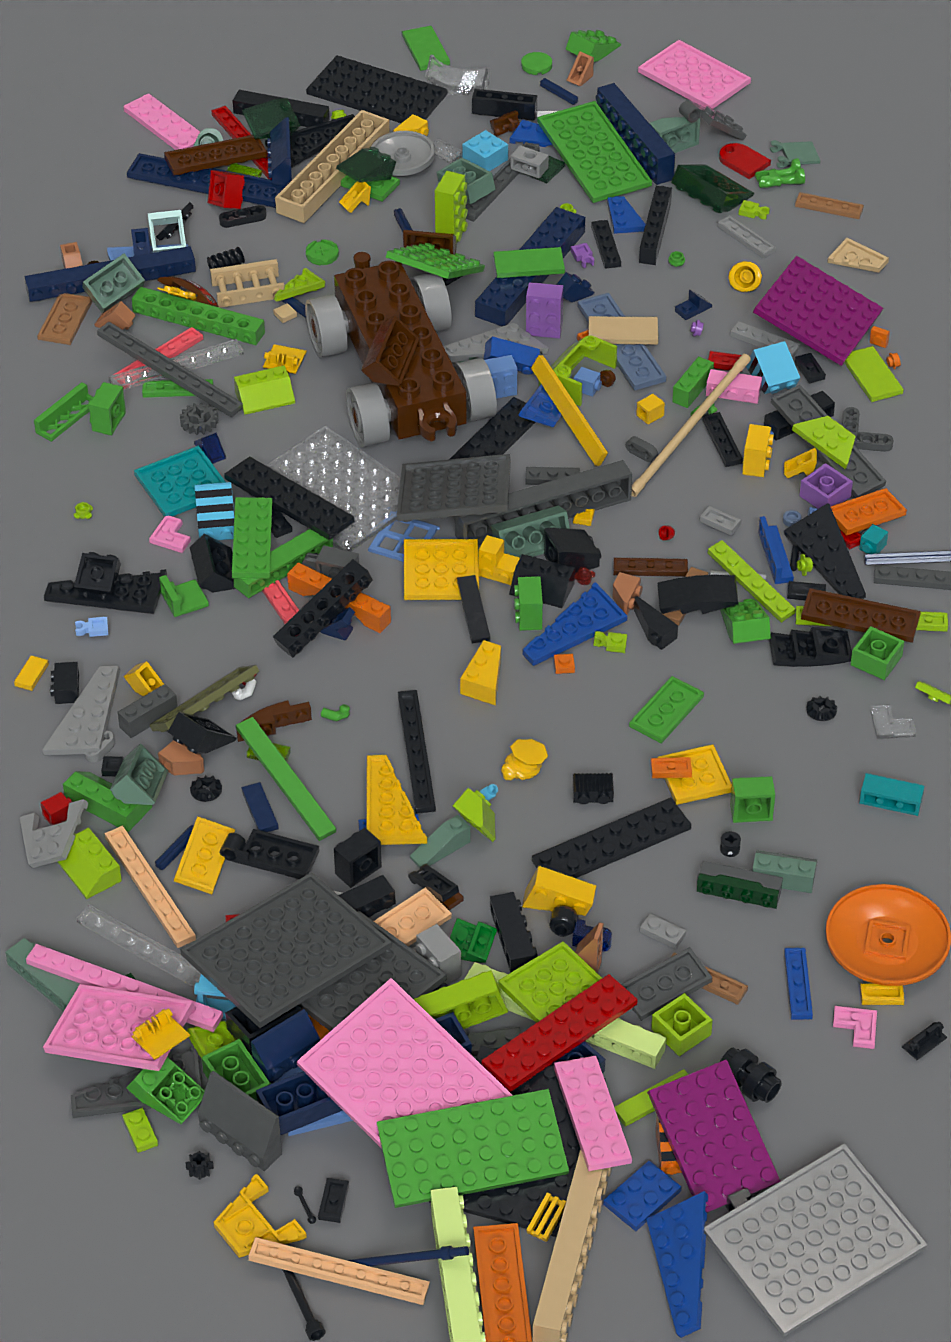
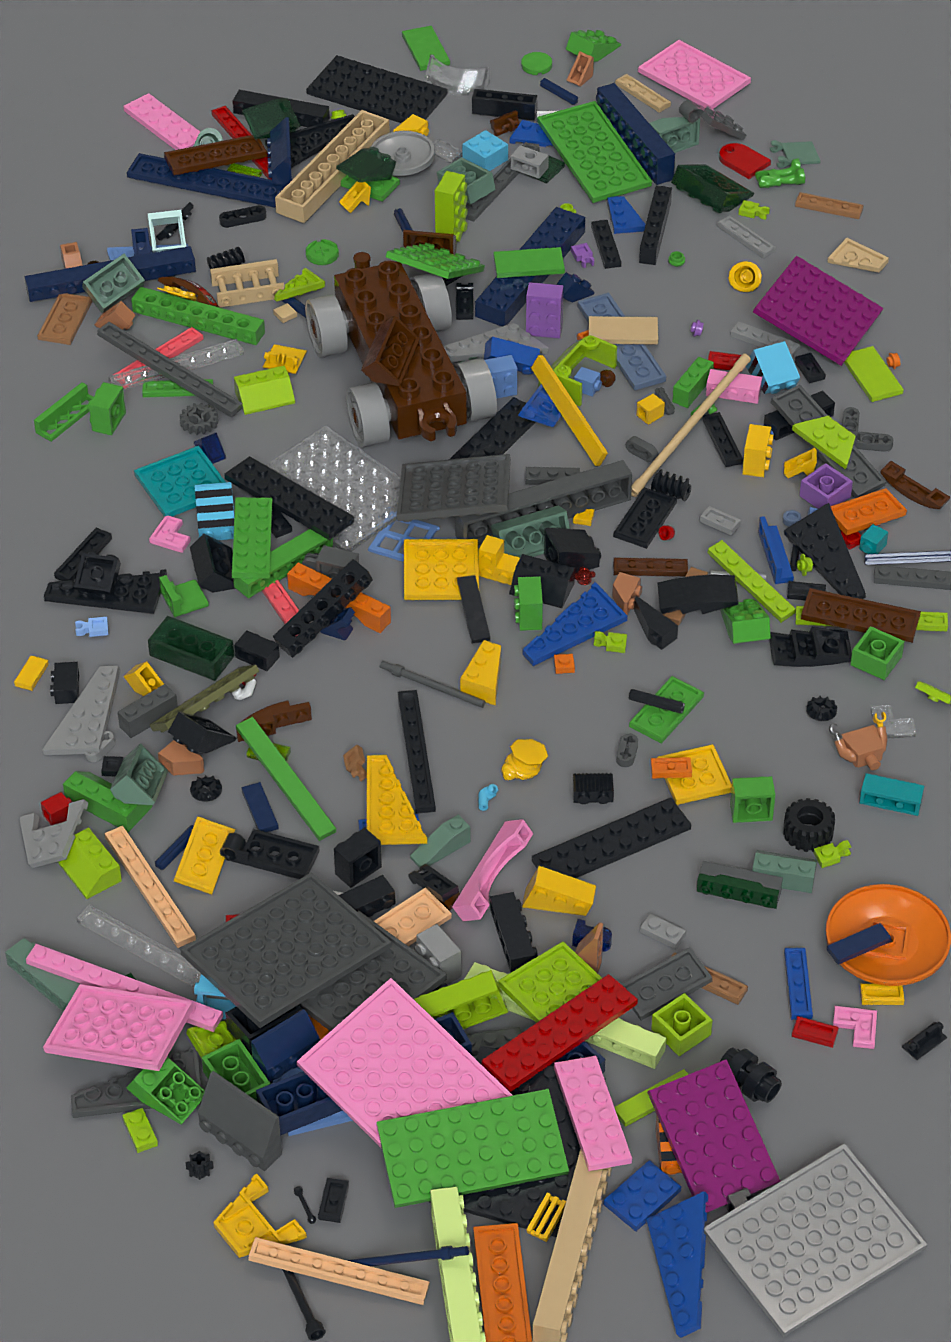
lime plate [74,502,93,519] -> none
yellow hinge [131,1008,190,1060] -> none
red slope [208,170,245,209] -> none
bright green arm [321,704,350,721] -> none
green slope [450,918,497,963] -> none
lime slope [453,788,496,842] -> none
black head [549,906,578,937] -> none
dark blue slope [675,290,712,320] -> none
black wheel [720,831,741,857] -> none
orange plate [870,326,890,348] -> none
none -> black plate [54,527,112,581]
none -> clear green brick [148,615,235,681]
none -> black brick [234,630,280,671]
none -> medium nougat plate [343,745,367,782]
none -> dark grey bar [380,661,485,708]
none -> bright pink arch [452,819,533,921]
none -> black plate [456,283,473,320]
none -> black tile [613,487,677,549]
none -> tan tile [615,74,671,113]
none -> dark grey beam [617,734,638,767]
none -> black axle [629,689,685,714]
none -> black piece [651,469,691,501]
none -> dark grey axle [655,387,675,415]
none -> black tyre [783,798,835,852]
none -> red tile [792,1016,839,1048]
none -> lime plate [814,840,851,868]
none -> dark blue tile [827,923,892,965]
none -> nougat torso [829,712,887,771]
none -> reddish brown slope [880,461,950,509]

